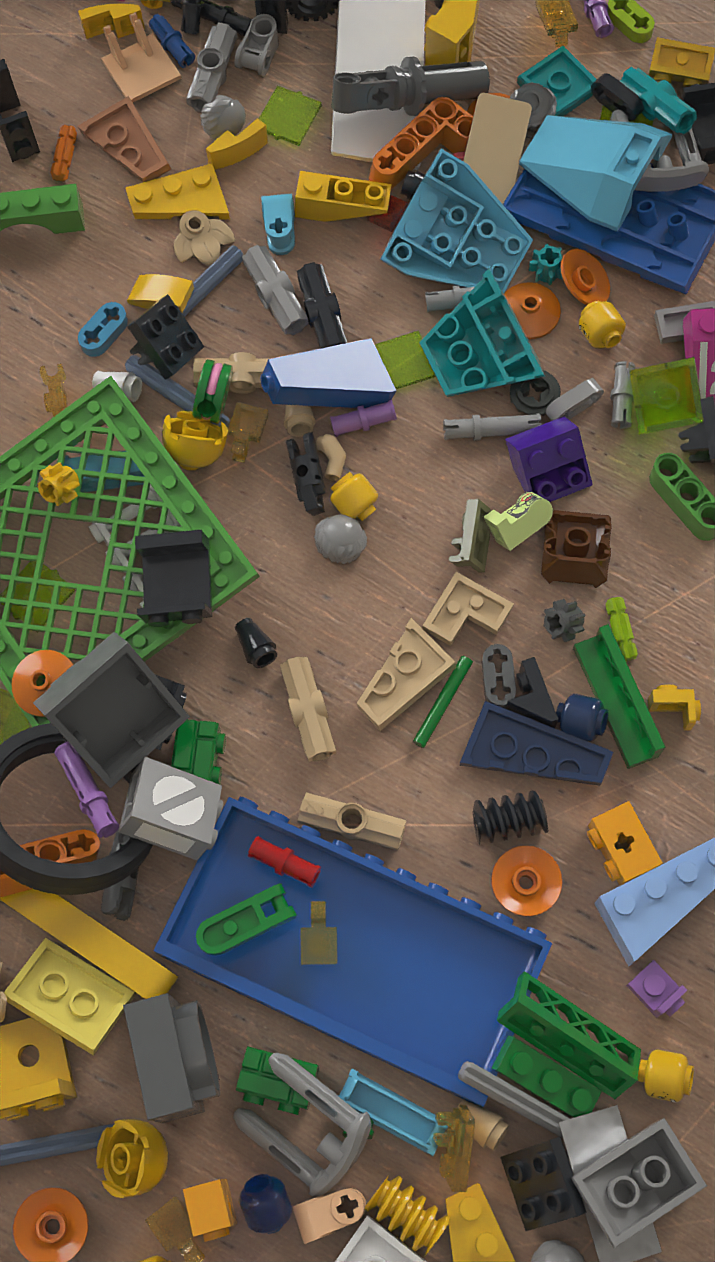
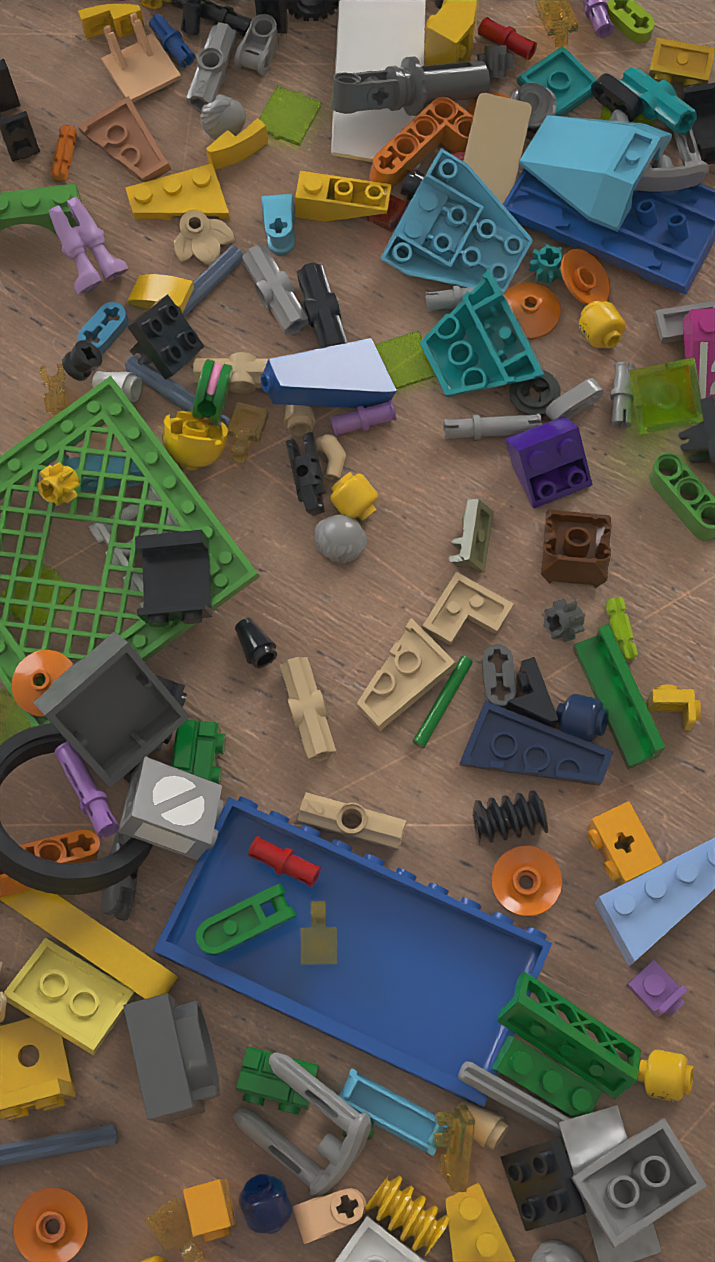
yellow cylinder [96,1119,168,1198] -> none
yellowish green leg [483,492,553,551] -> none
none -> lavender piece [48,196,129,295]
none -> black wheel [62,340,102,381]
none -> dark grey gear [477,45,513,78]
none -> red pin [478,17,537,61]

